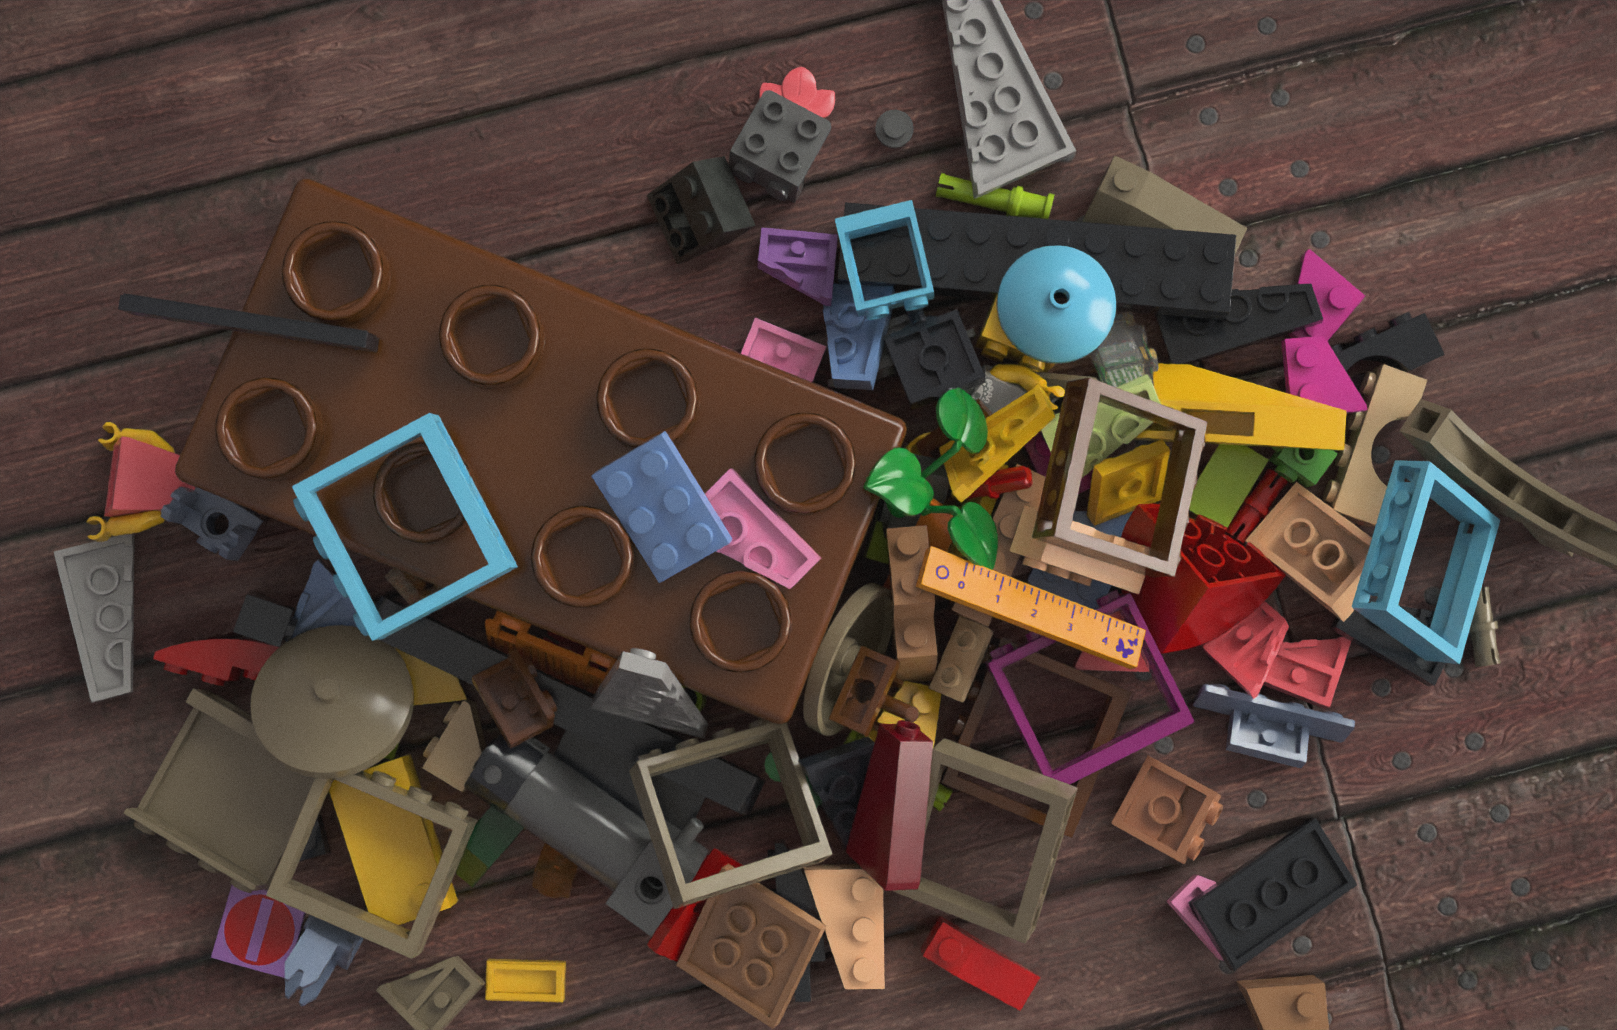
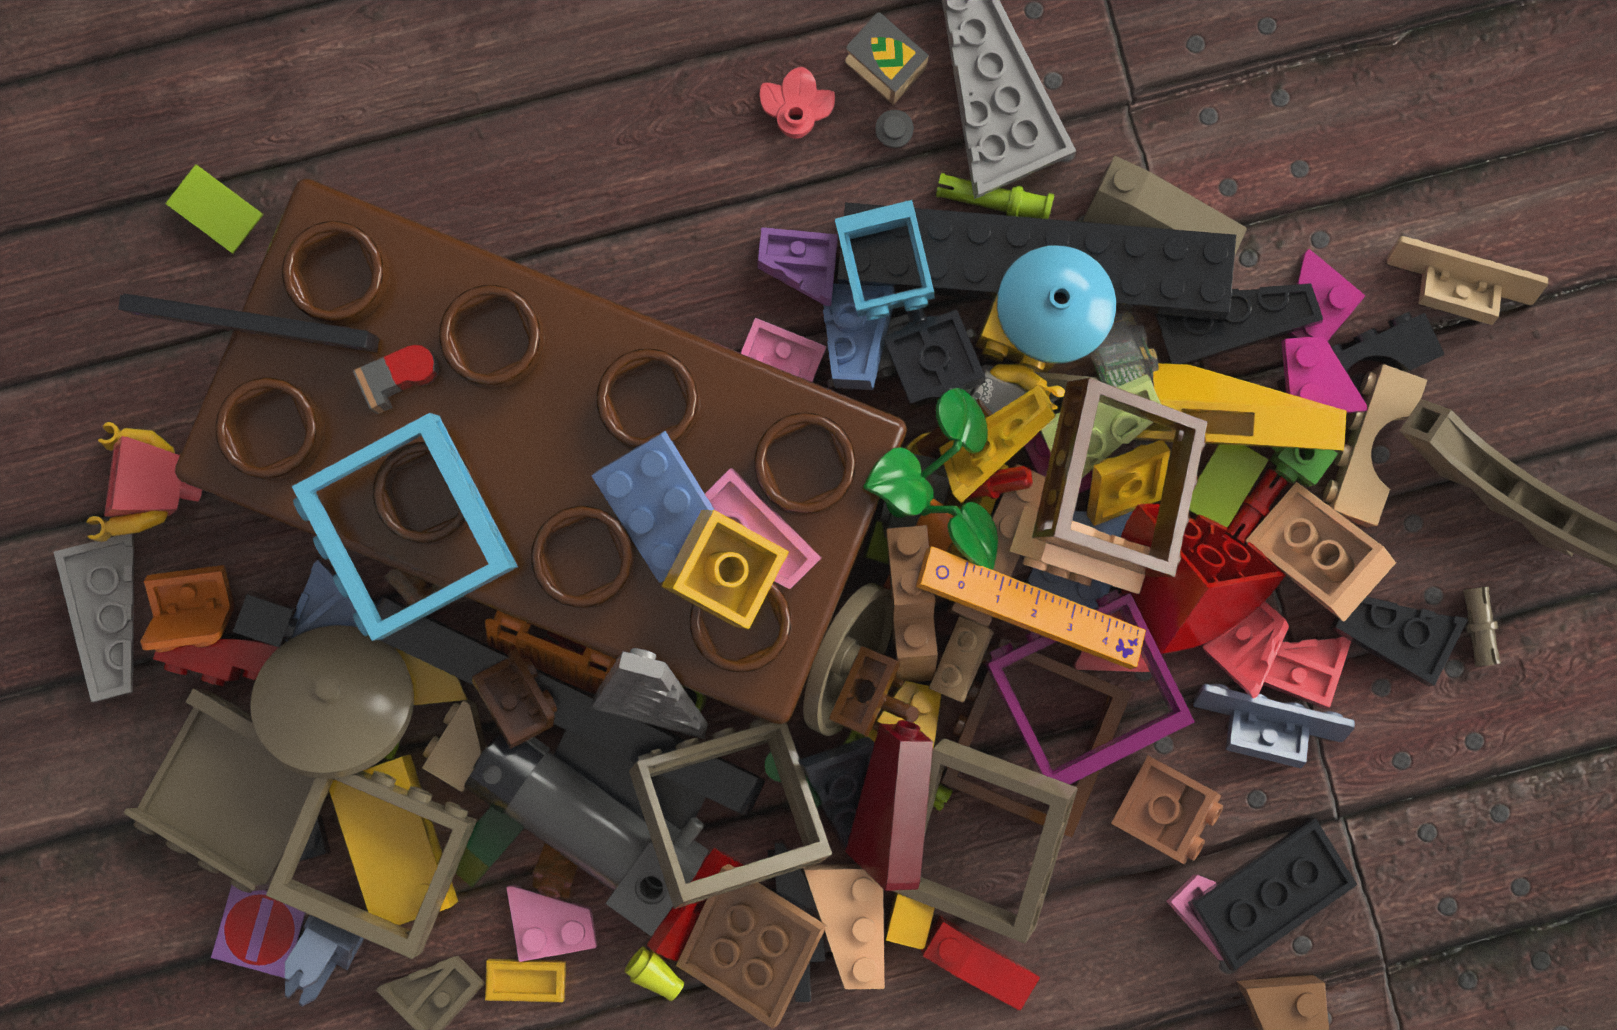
sand blue piece [161,487,263,561] -> none
pearl dark grey slope [647,156,755,264] -> none
dark grey bracket [728,90,831,203] -> none
medium azure window [1352,460,1500,664] -> none
none -> orange bracket [140,565,235,652]
none -> lime piece [165,164,264,254]
none -> leg [353,345,440,414]
none -> bright pink wing [506,884,598,962]
none -> neon yellow cone [625,946,685,1001]
none -> yellow brick [661,510,789,630]
none -> piece [845,12,929,105]
none -> yellow panel [885,892,935,949]
none -> tan bracket [1387,236,1548,325]

